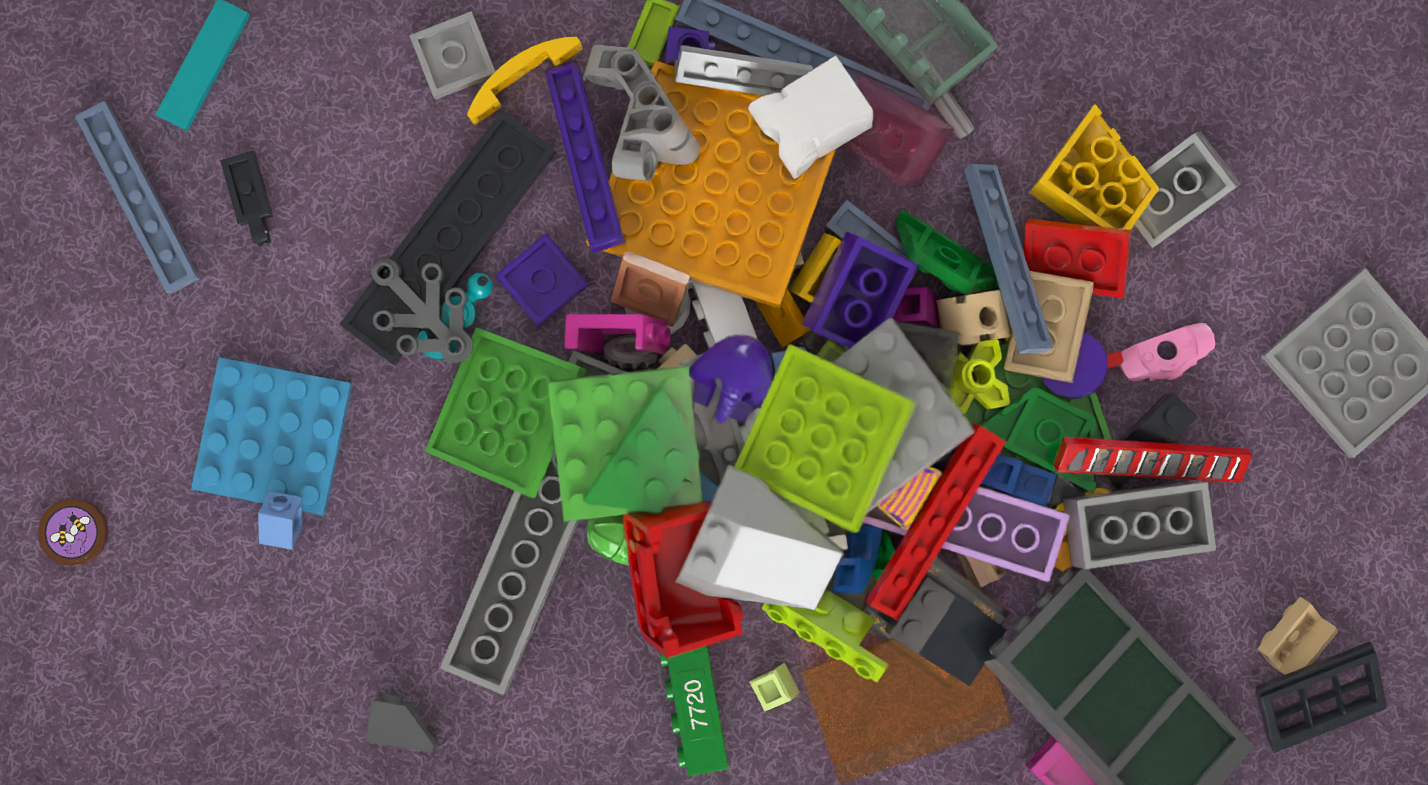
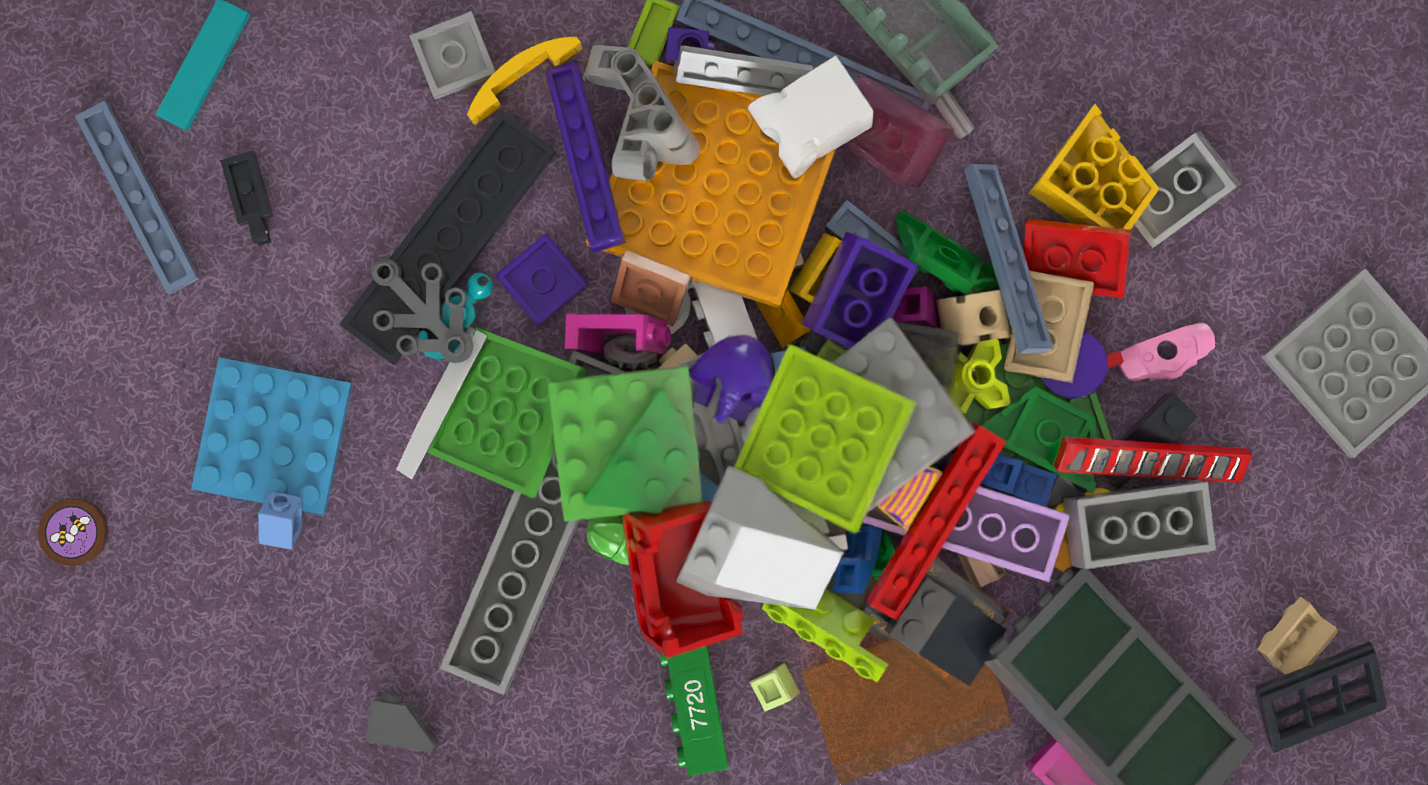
none -> white sticker [396,326,487,479]

